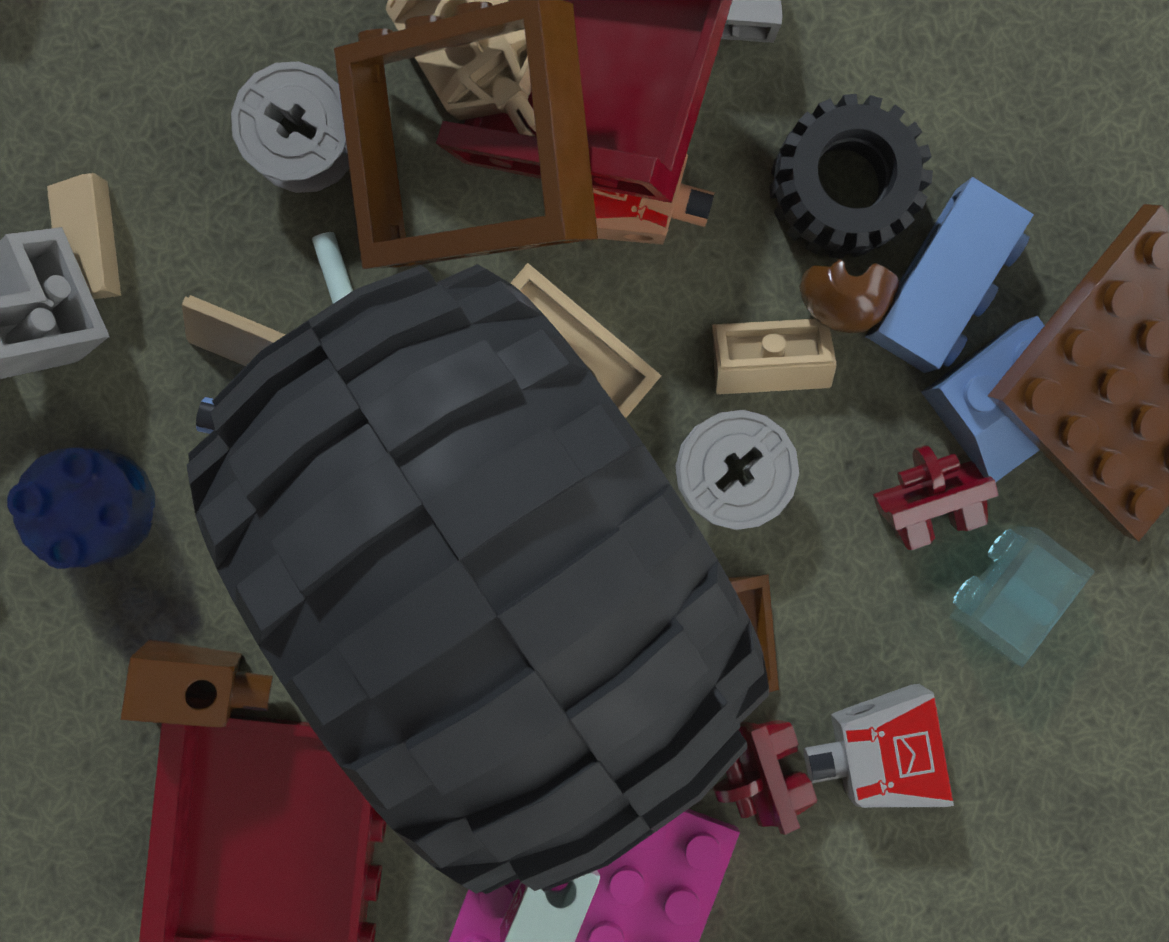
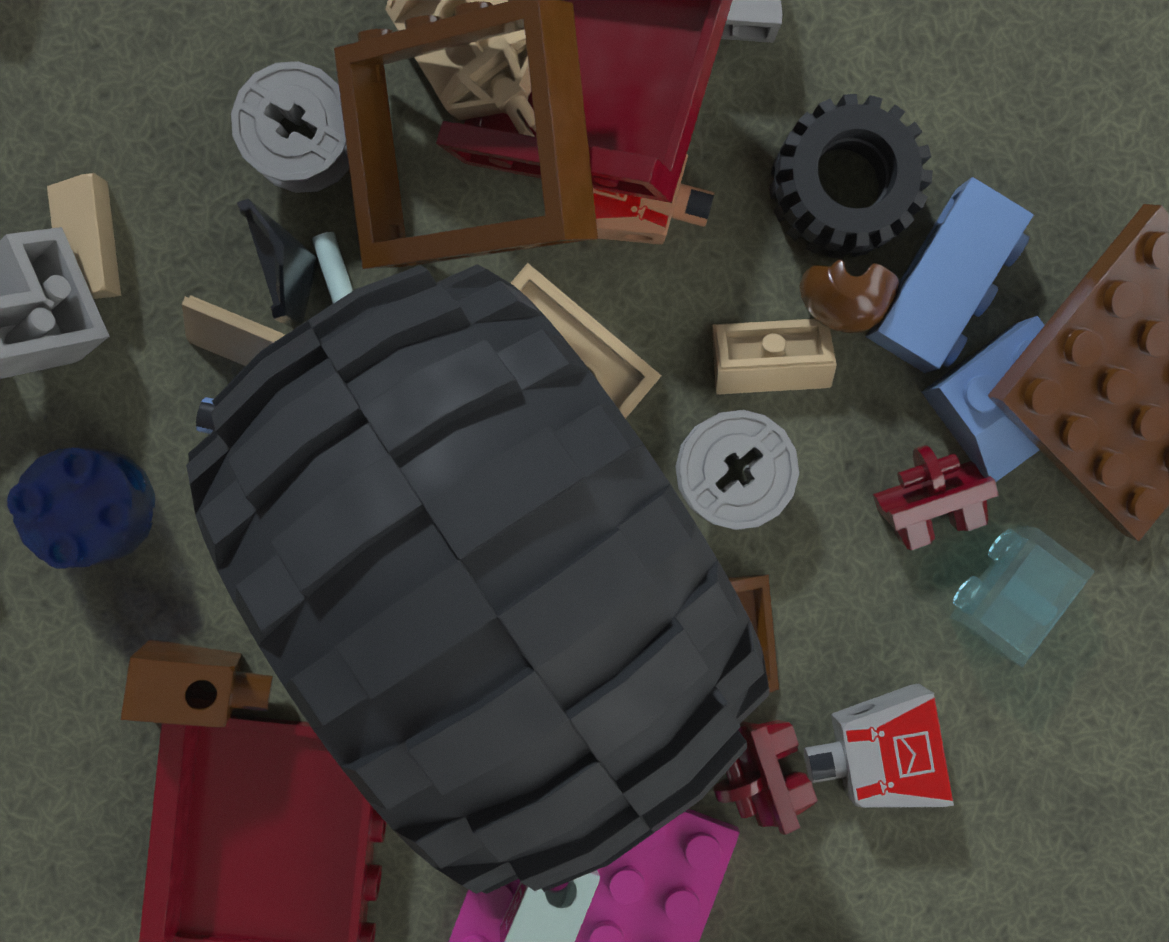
none -> black slope [237,199,318,328]

